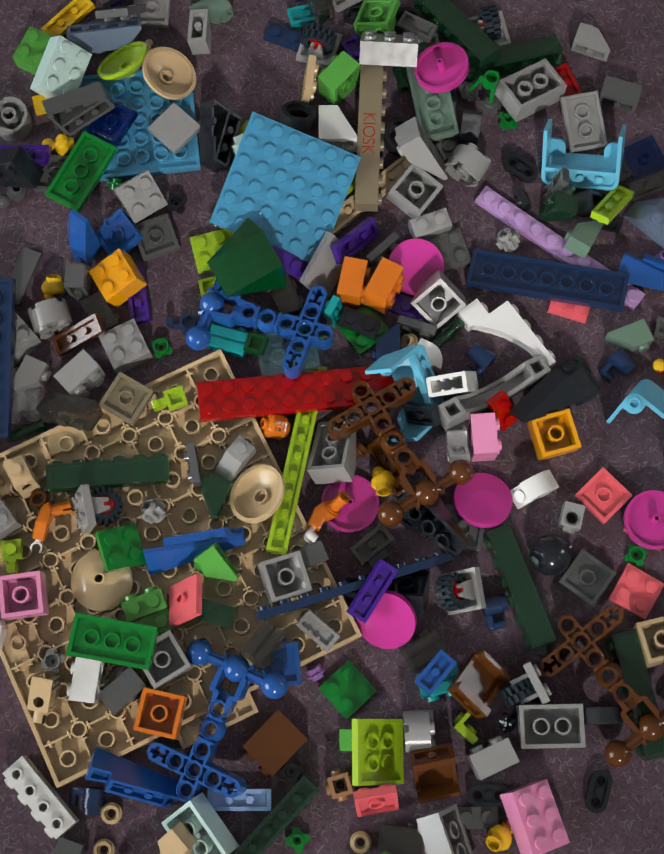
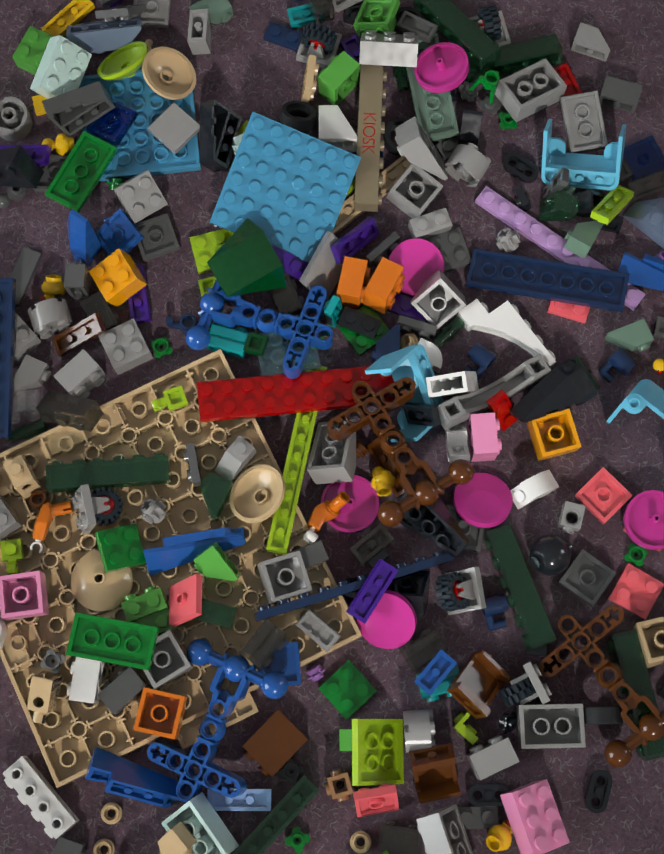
dark blue piece [69,786,105,816] -> none
dark tan plate [98,372,154,426] -> none
black plate [166,194,187,214] -> none
orange head [259,414,291,440] -> none

